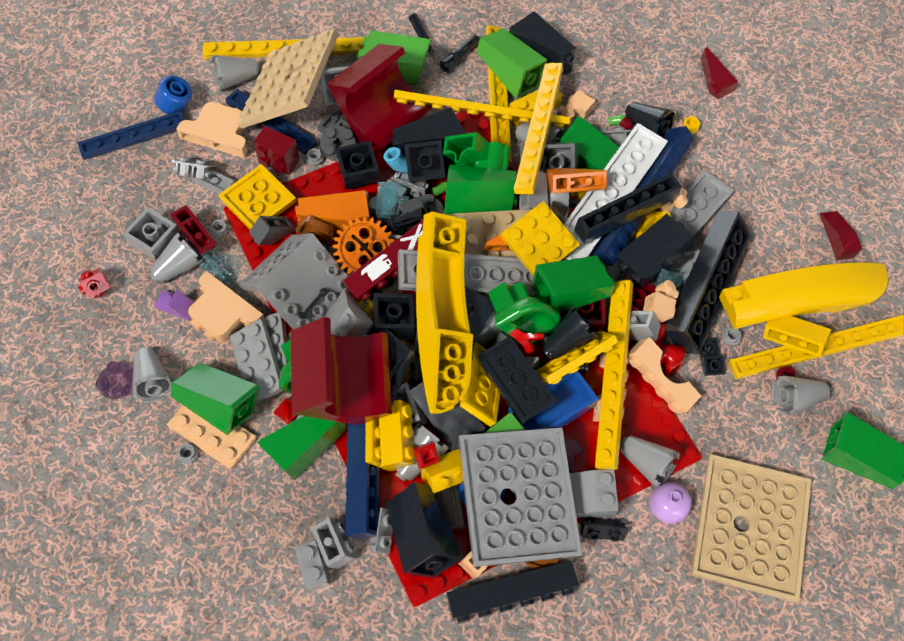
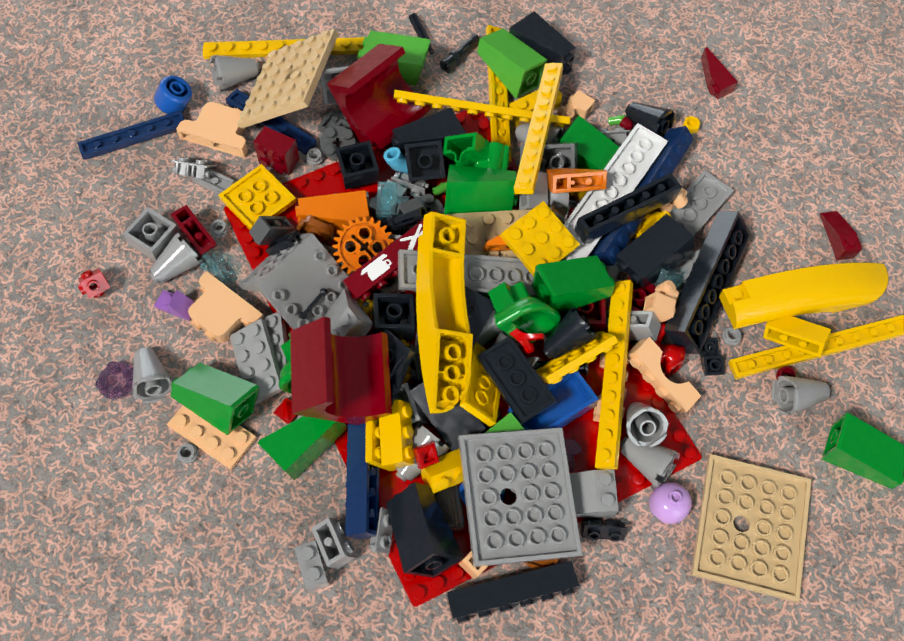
none -> black tile [265,229,301,256]
none -> light grey cone [626,402,668,447]

